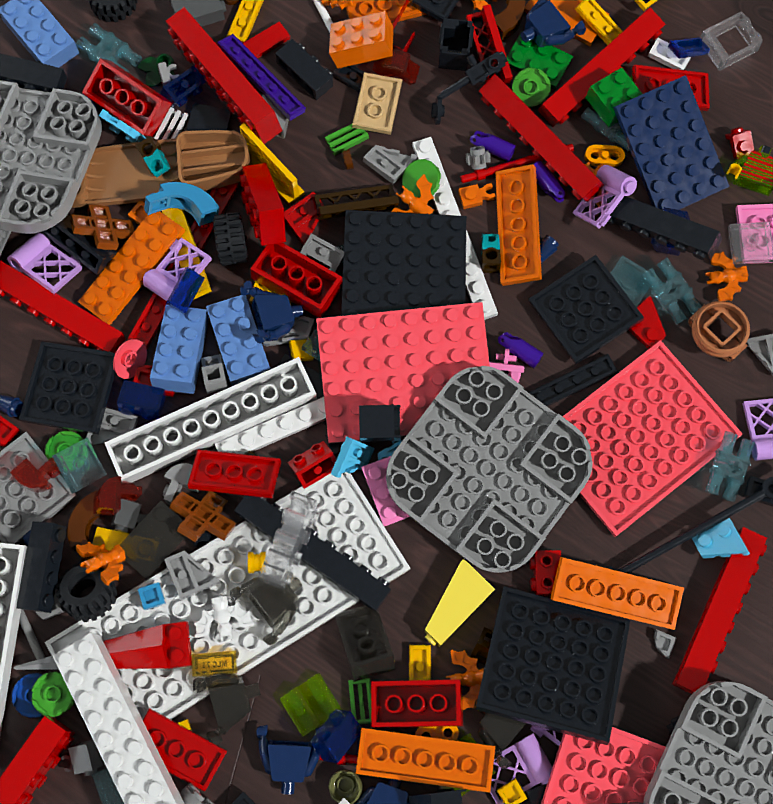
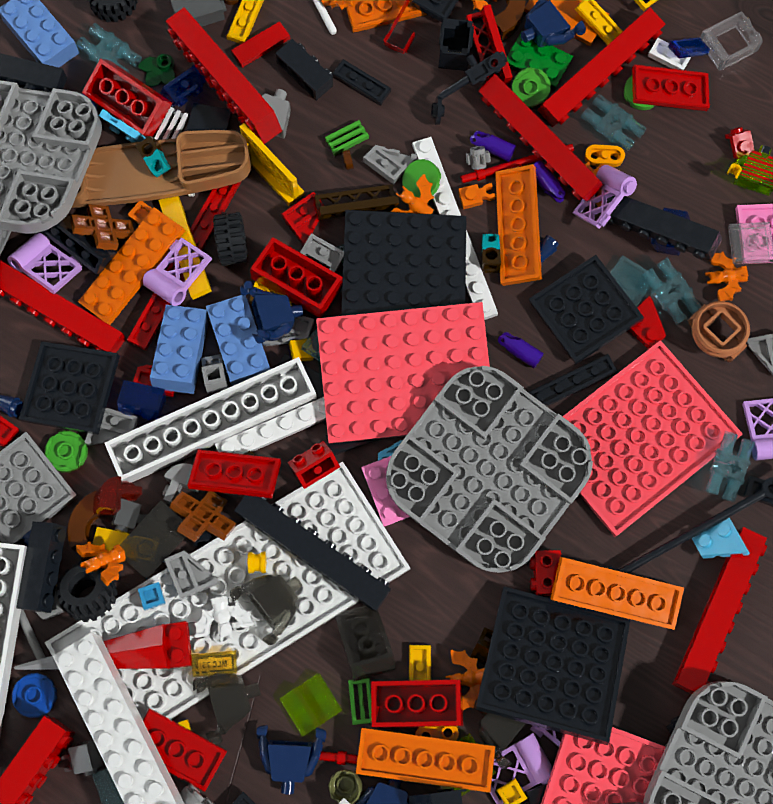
clear red brick [10,456,64,492] -> none
bright green tile [31,672,75,717] -> none
clear light blue tile [52,437,107,494] -> none
coral dish [113,339,147,379] -> none
dark azure arch [144,182,220,226] -> none
light grey tile [158,62,179,88] -> none
clear blue tile [166,267,205,314] -> none
dark purple tile [217,34,306,121] -> none
red brick [240,163,286,246] -> none
clear wedge [258,491,319,590] -> none
clear blue brick [310,709,362,763] -> none
orange brick [329,11,393,68] -> none
medium azure wing [331,437,375,478] -> none
tan tile [352,72,402,135] -> none
black piece [359,404,401,443] -> none
clear red brick [372,49,420,85] -> none
light yellow slope [424,559,495,647] -> none
bright pink hips [489,349,524,383] -> none
green brick [585,68,642,128] -> none
dark blue plate [613,75,730,213] -> none
light grey tile [654,629,676,659] -> none

